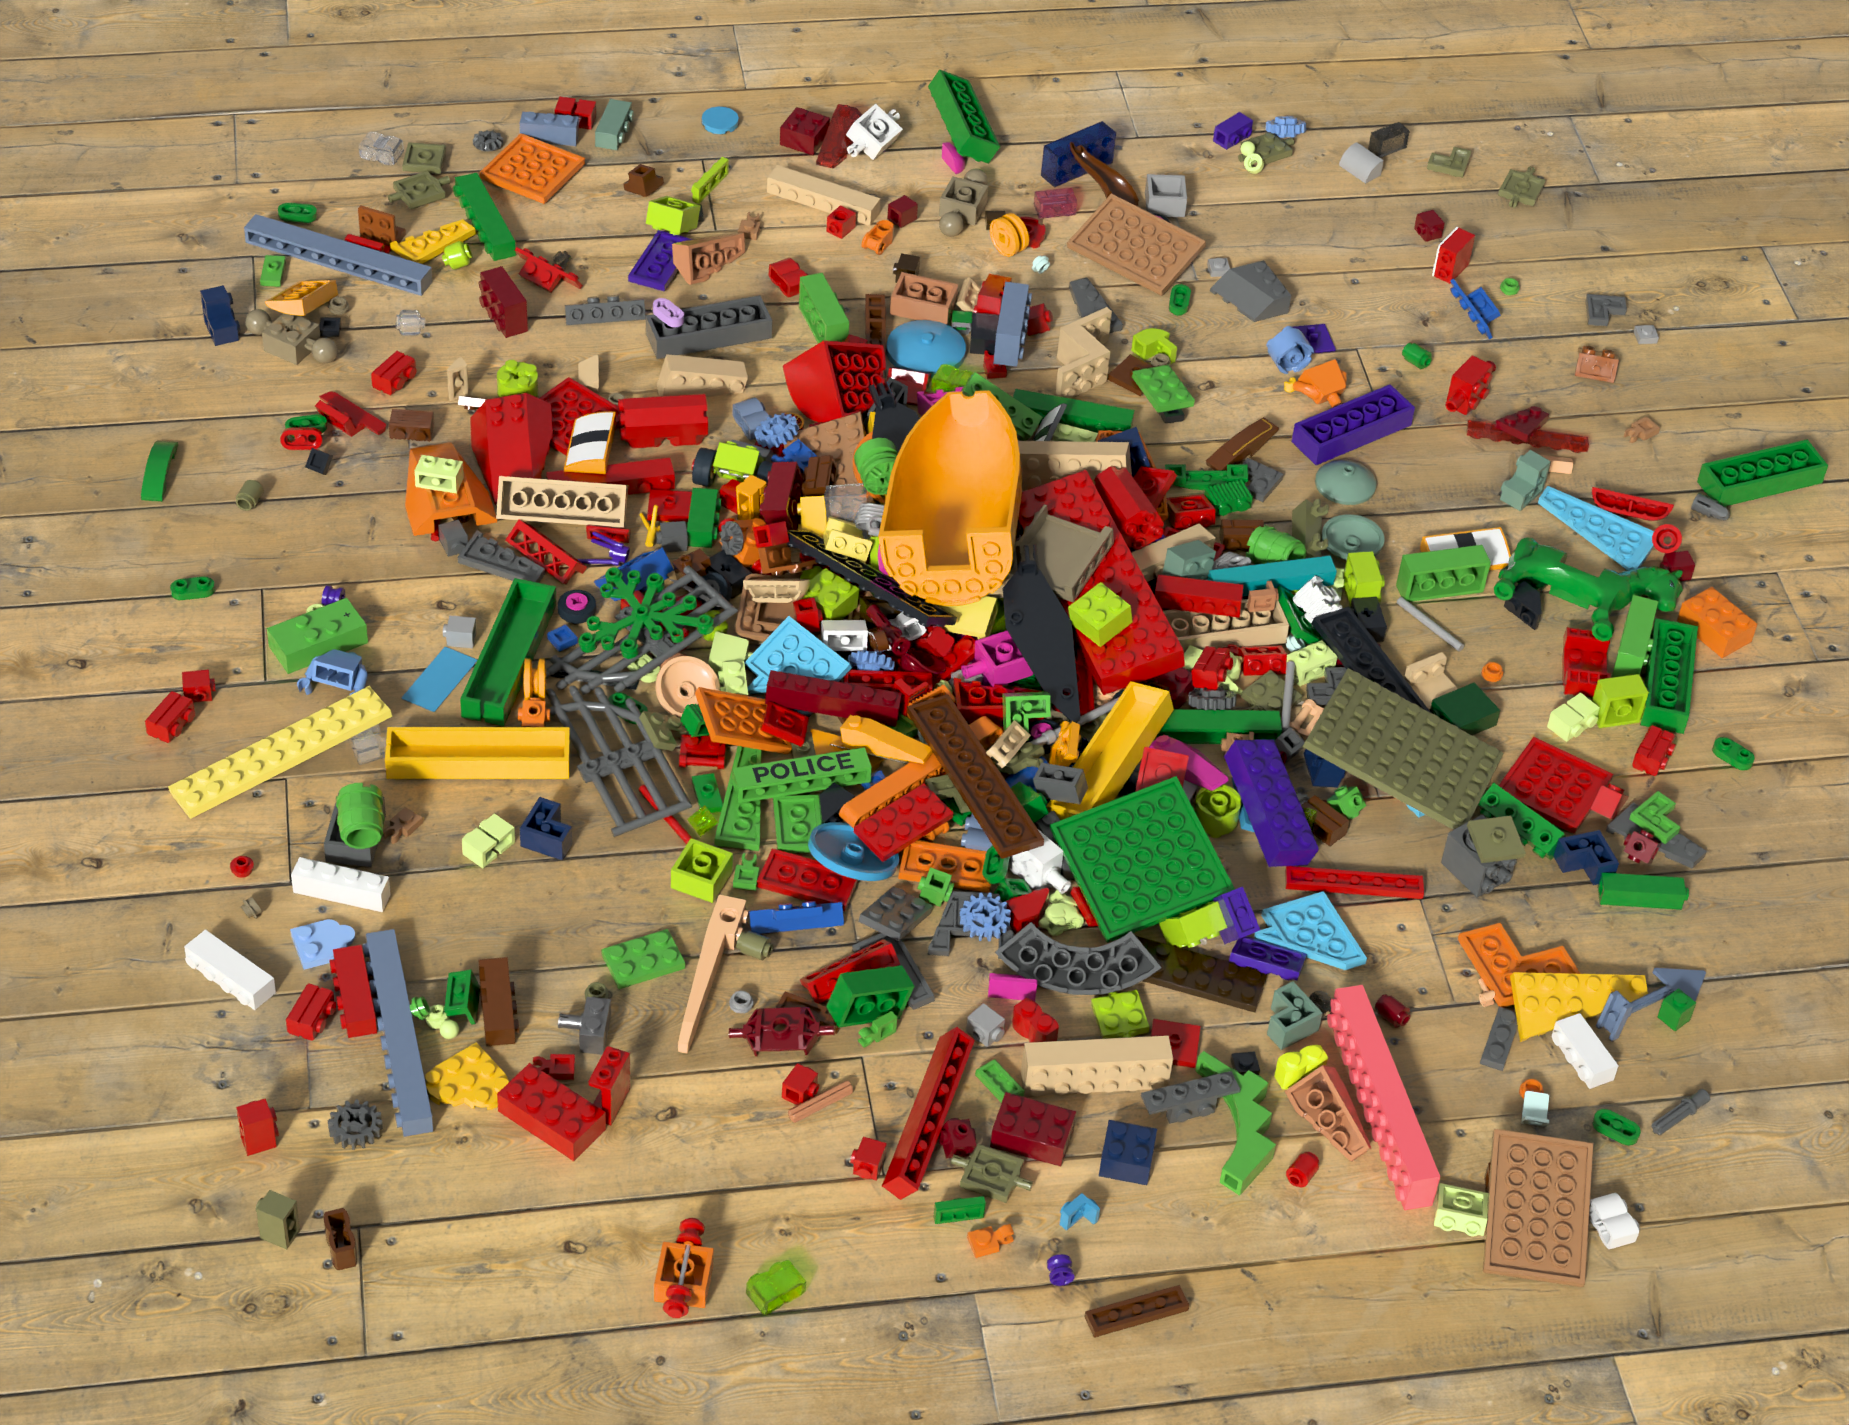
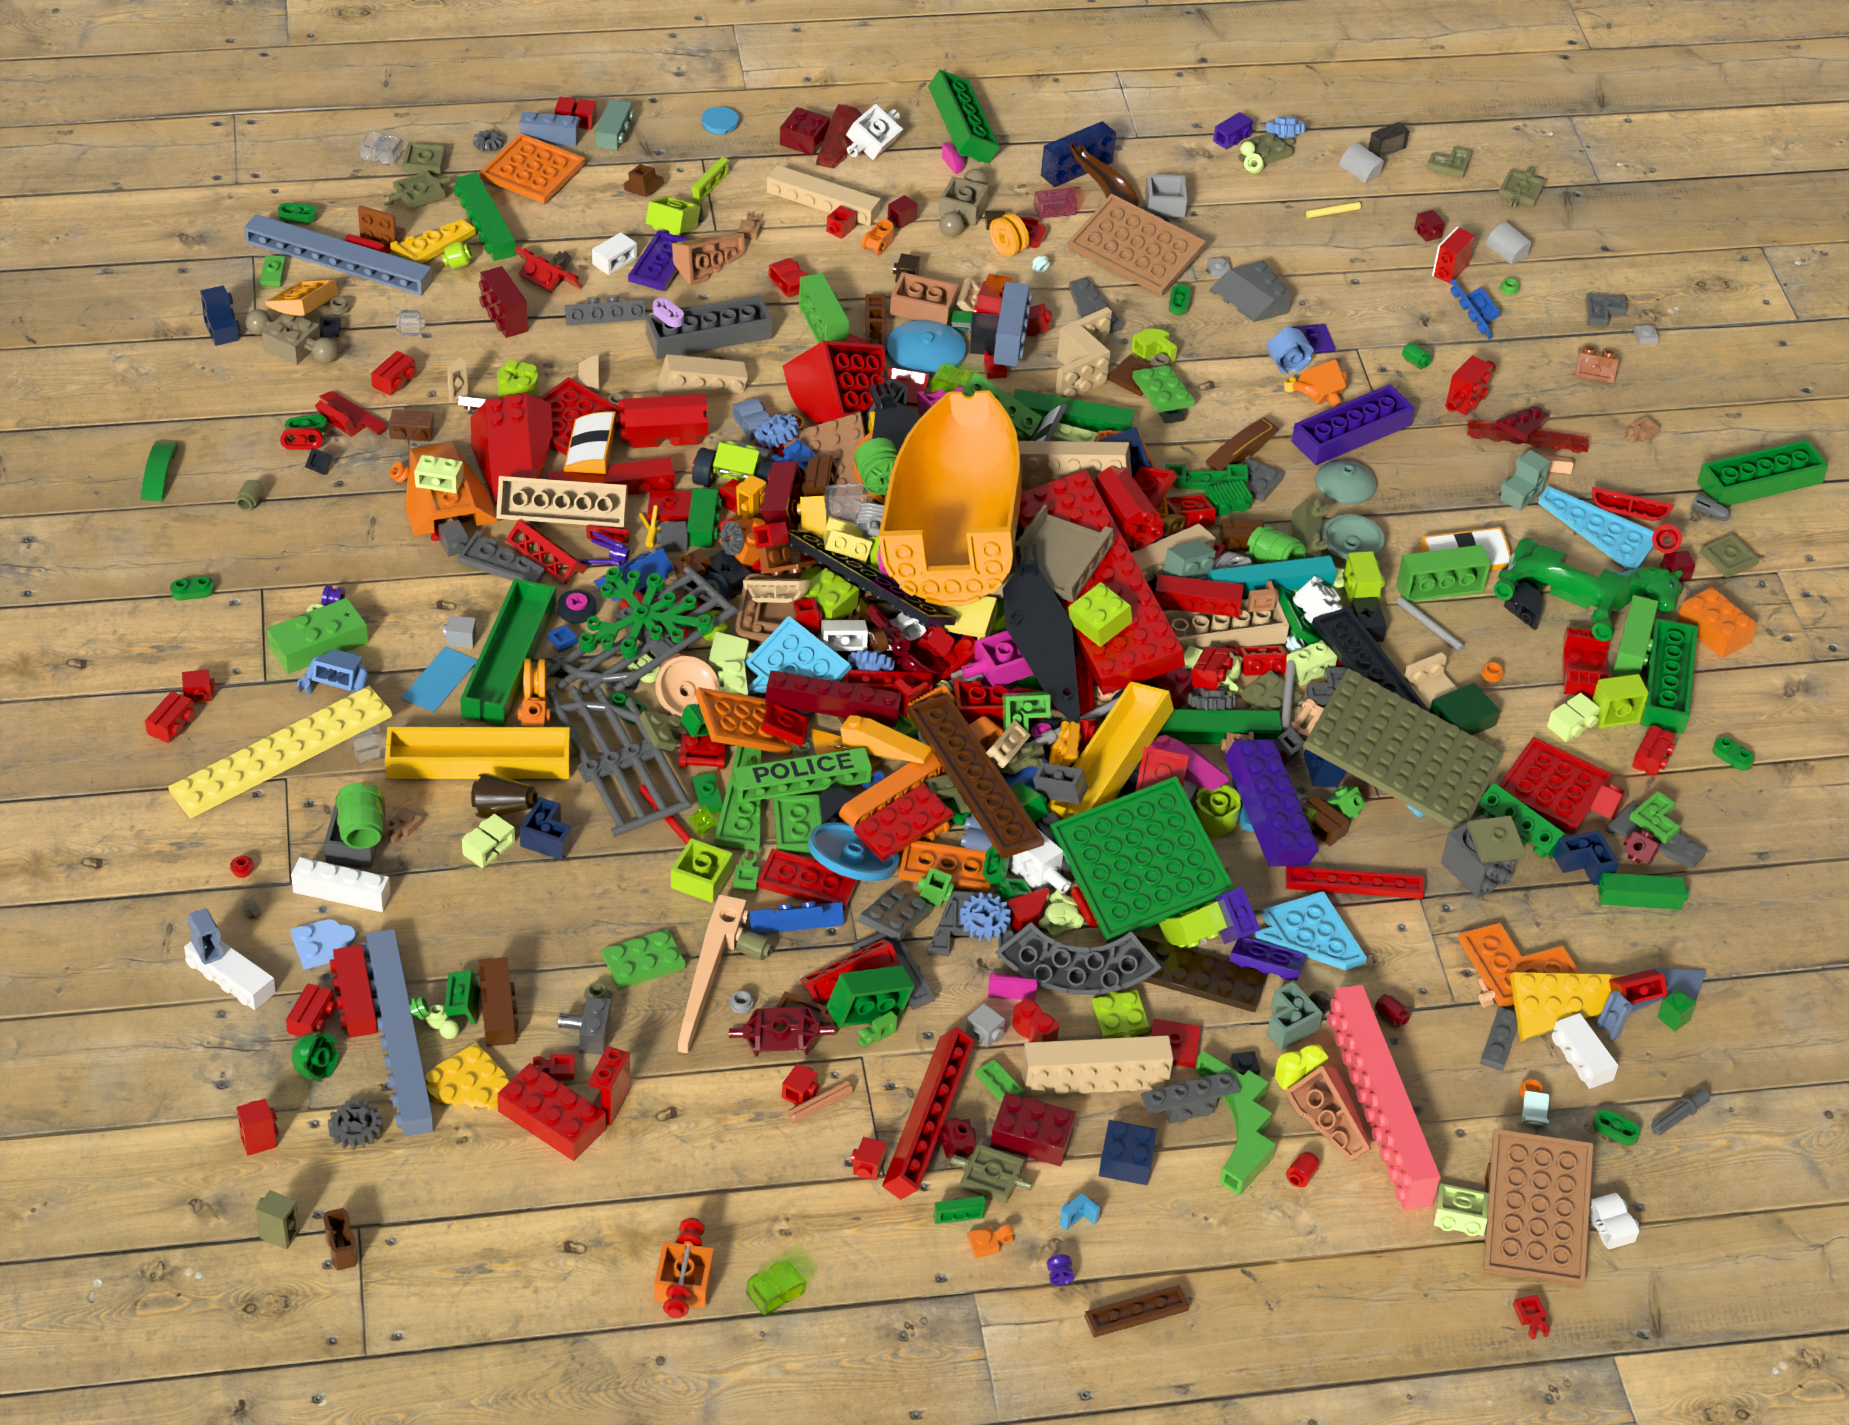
none -> sand blue brick [187,908,223,965]
none -> green cylinder [292,1031,339,1082]
none -> orange bush [389,462,409,483]
none -> dark brown cone [471,773,538,819]
none -> white brick [592,232,637,275]
none -> red plate [1077,718,1098,757]
none -> pearl gold plate [1162,514,1186,537]
none -> light yellow bar [1306,202,1361,218]
none -> light grey brick [1486,222,1531,264]
none -> red plate [1513,1295,1550,1340]
none -> red brick [1609,969,1667,1004]
none -> olive plate [1700,534,1760,578]

